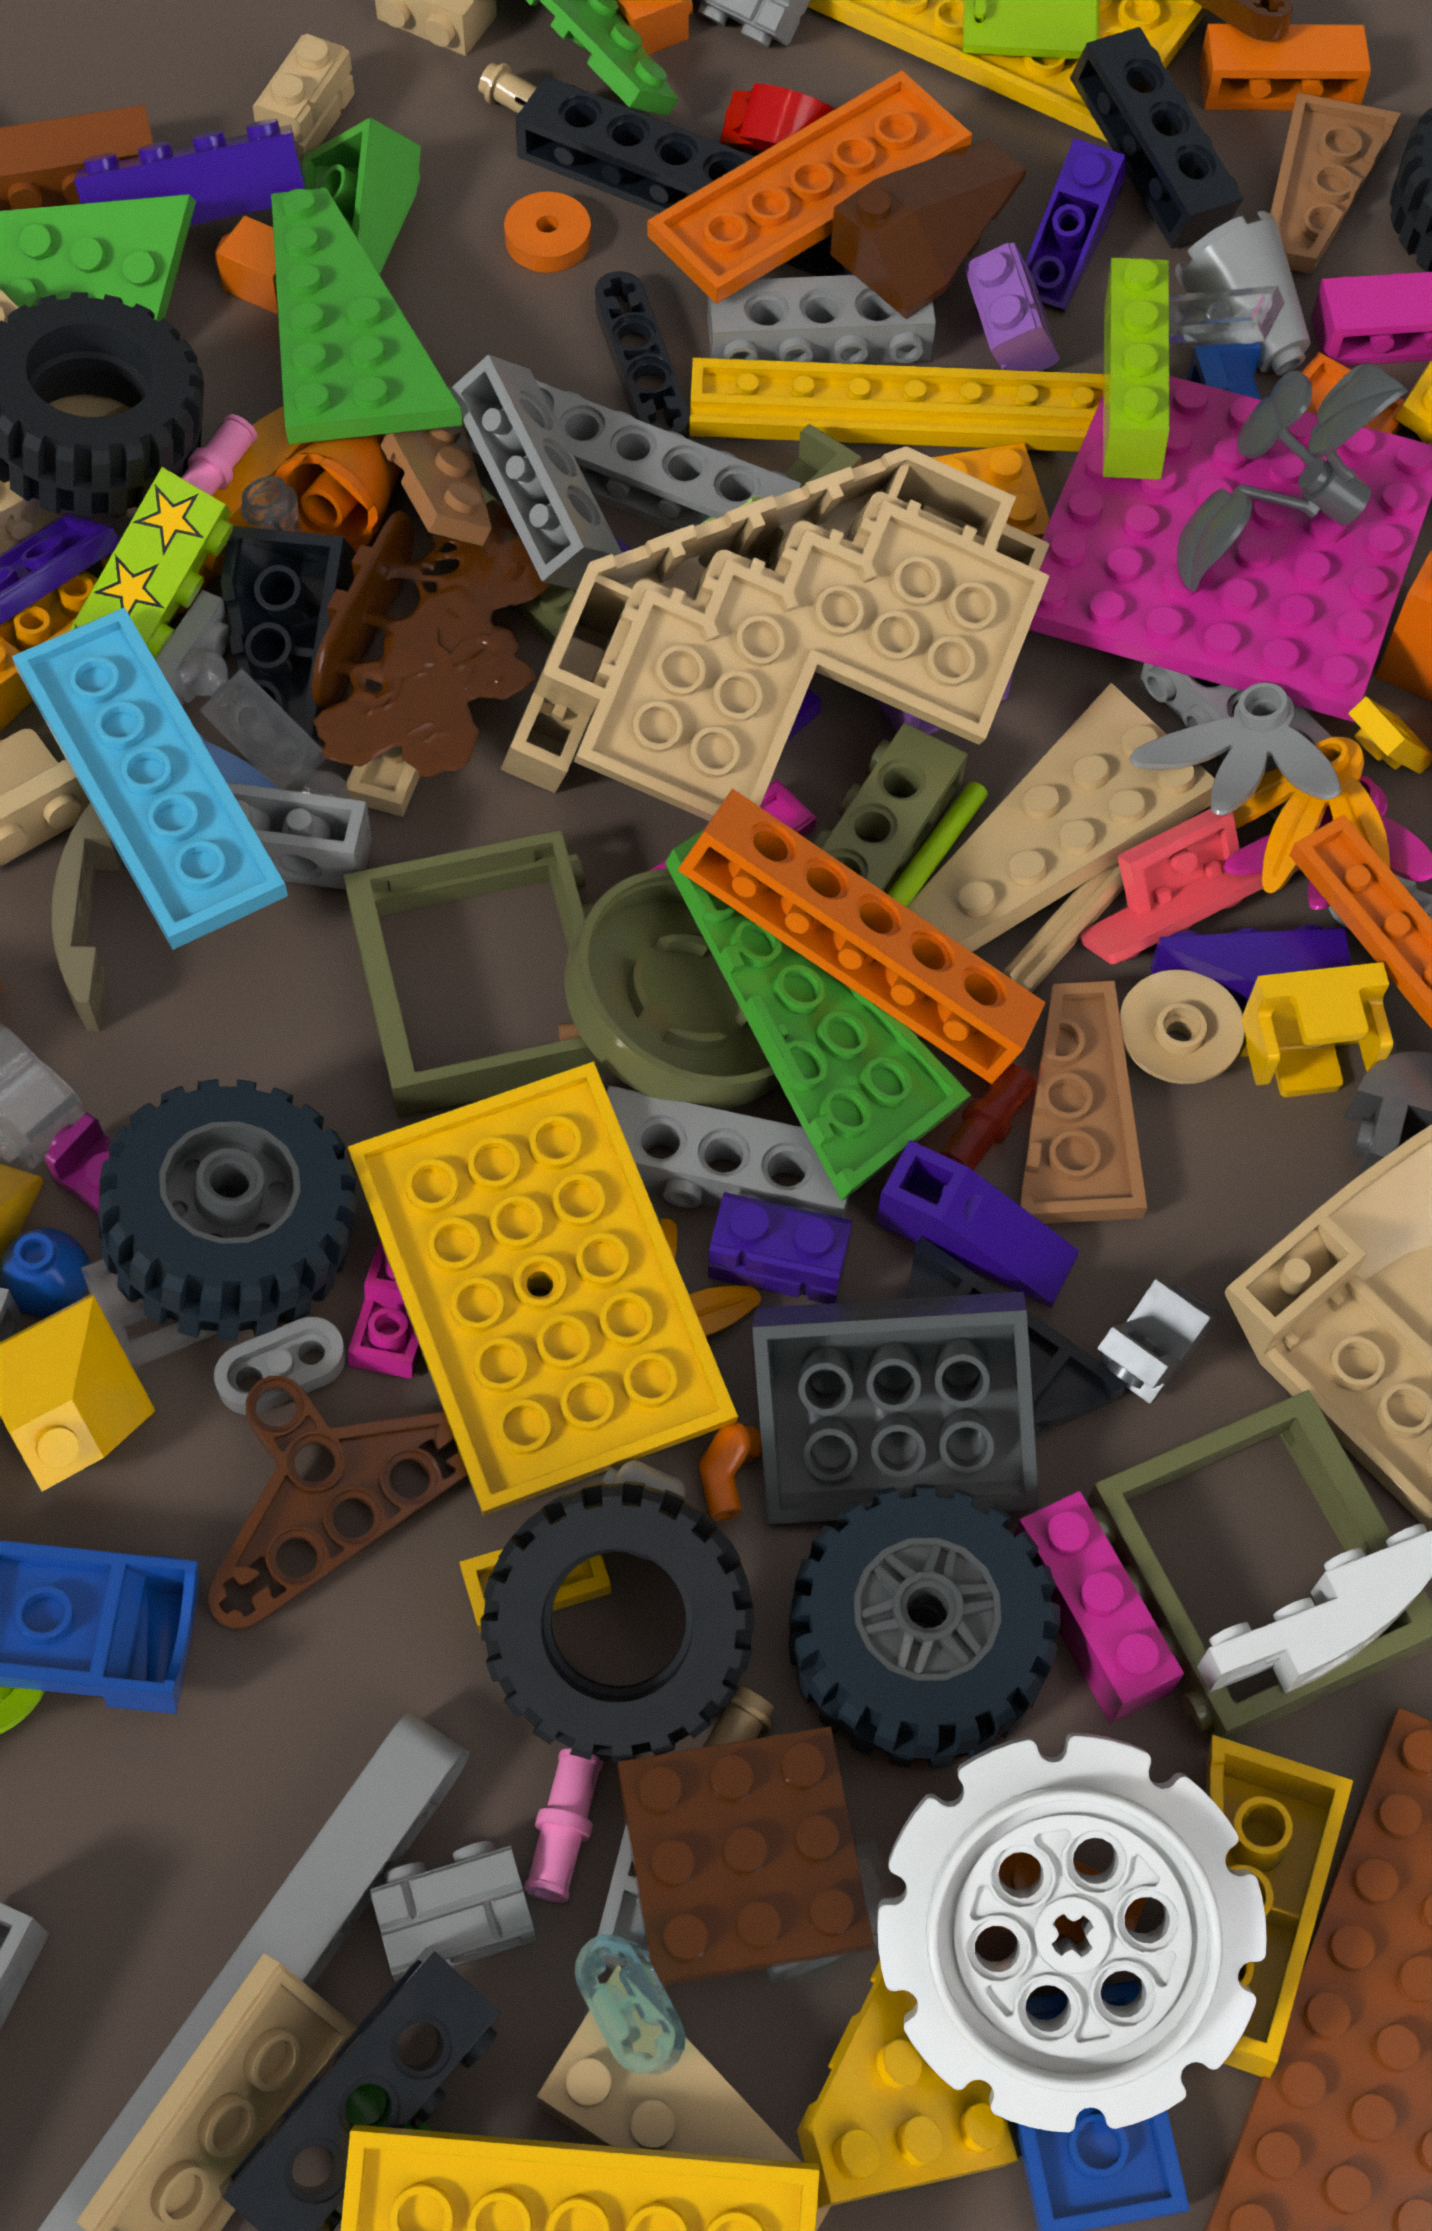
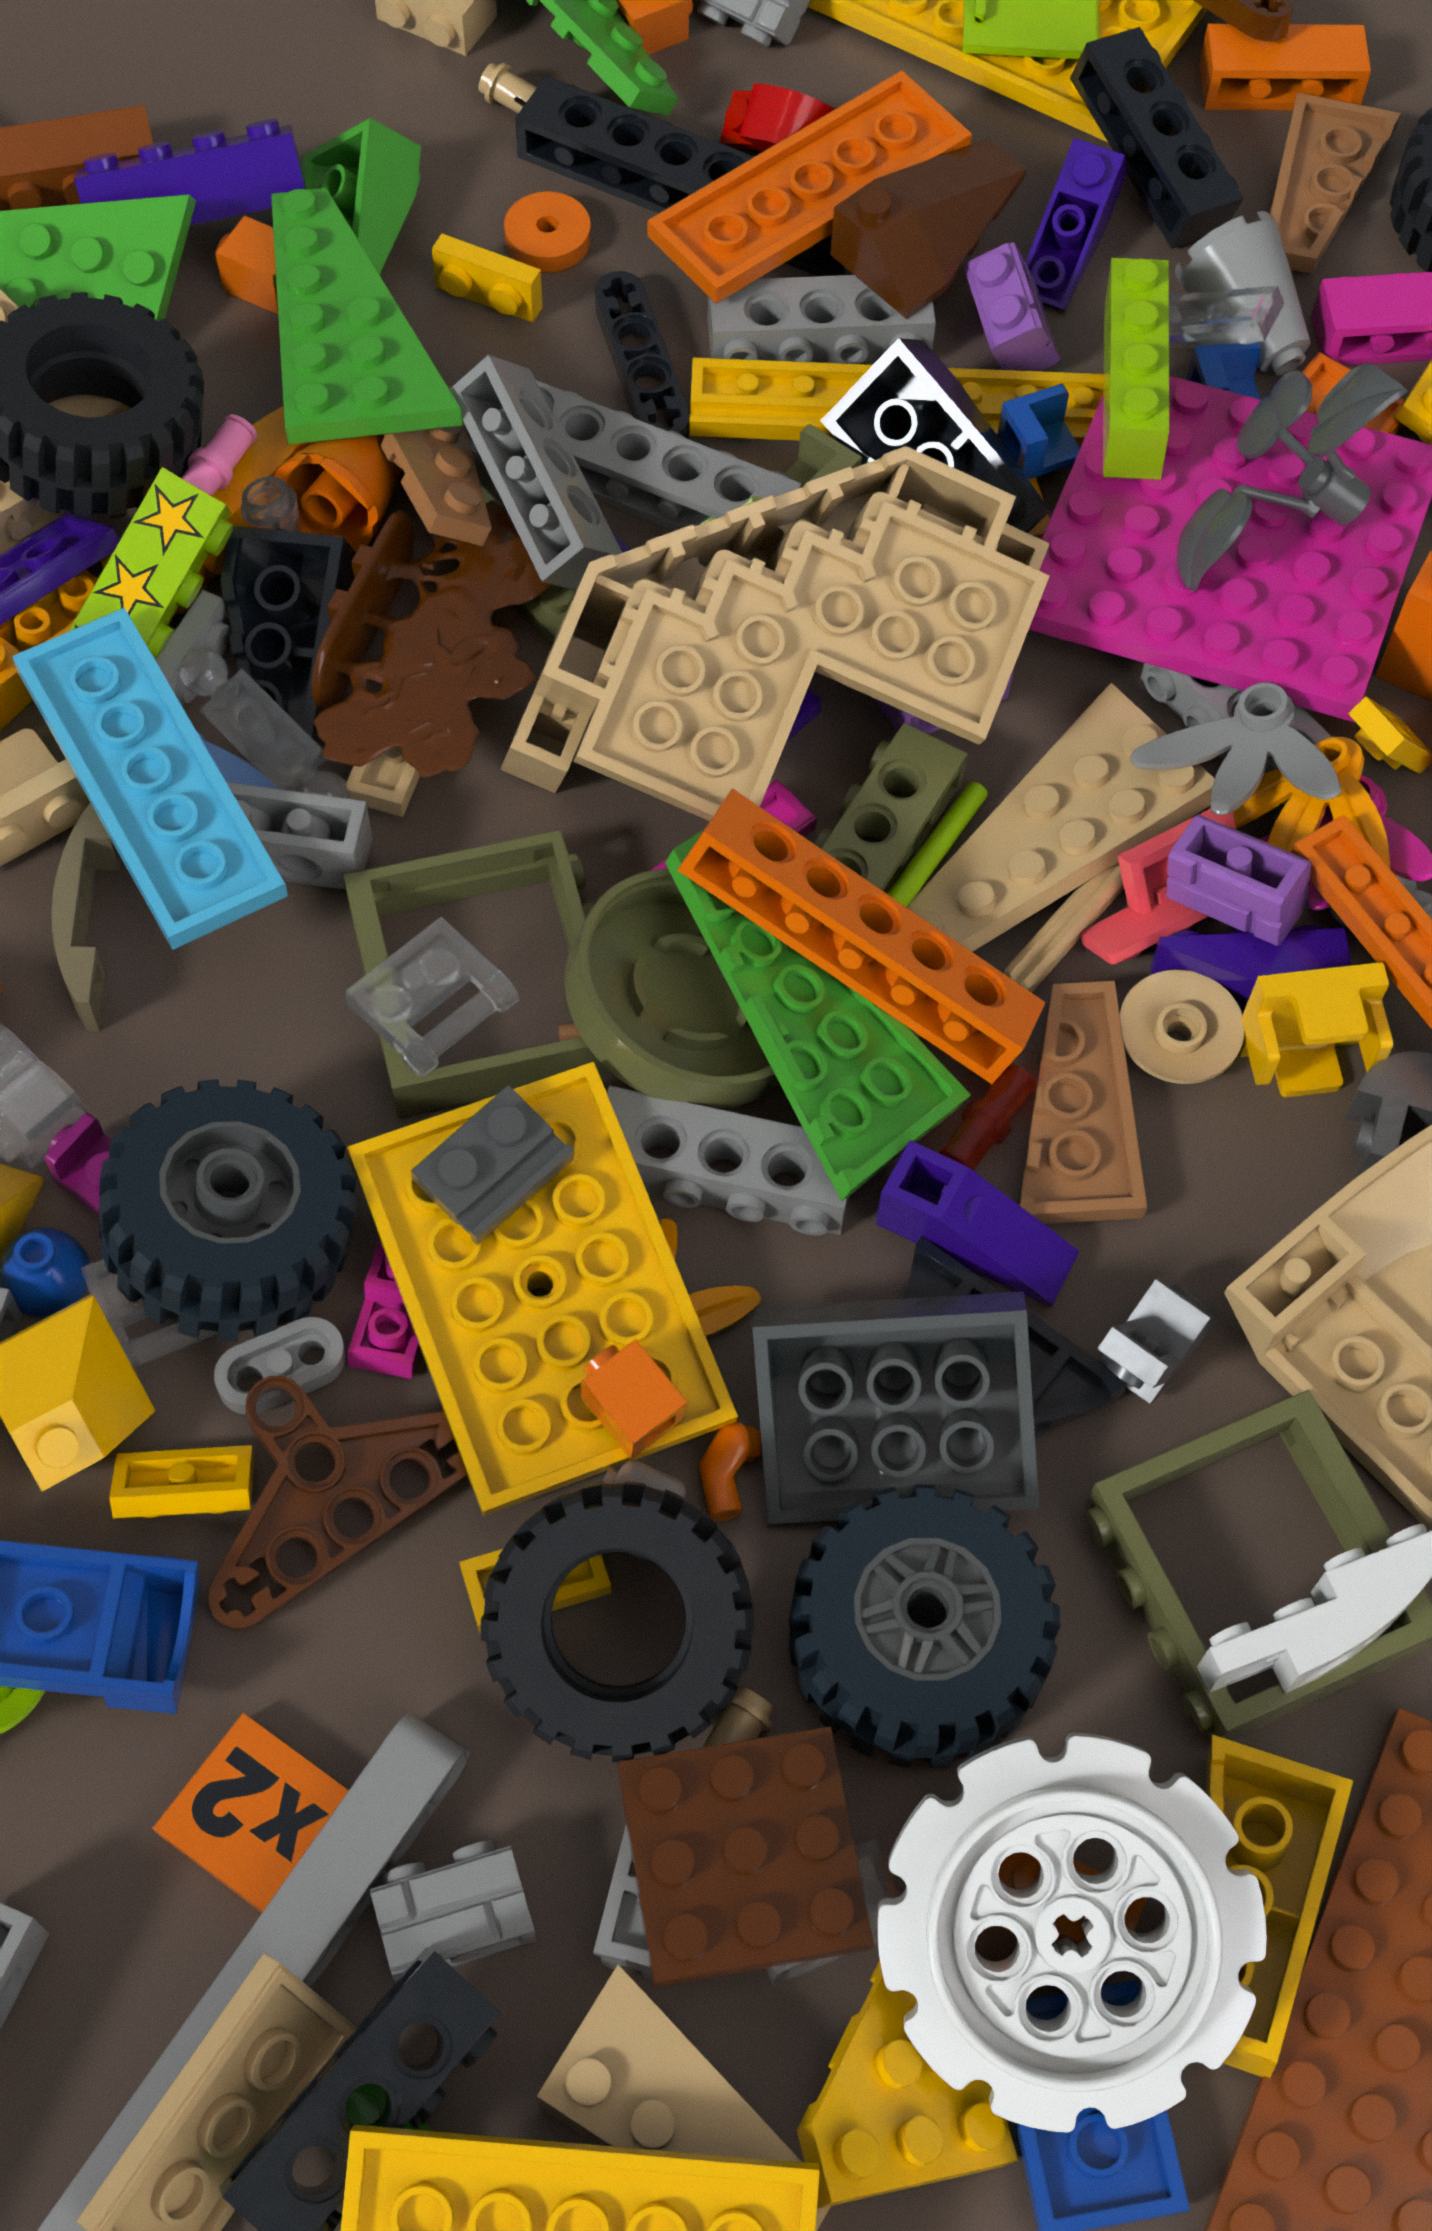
tan brick [252,33,355,166] -> none
bright pink pin [523,1749,604,1903] -> none
clear light blue beam [574,1934,686,2075] -> none
dark purple brick [708,1192,852,1304] -> none
dark pink brick [1014,1491,1184,1725] -> none
none -> yellow plate [109,1445,255,1519]
none -> orange tile [152,1713,349,1913]
none -> clear plate [346,916,519,1078]
none -> dark grey plate [411,1085,574,1246]
none -> yellow plate [432,233,543,323]
none -> orange brick [581,1339,688,1460]
none -> black wedge [821,338,1050,533]
none -> blue panel [997,384,1080,479]
none -> medium lavender brick [1166,814,1312,946]

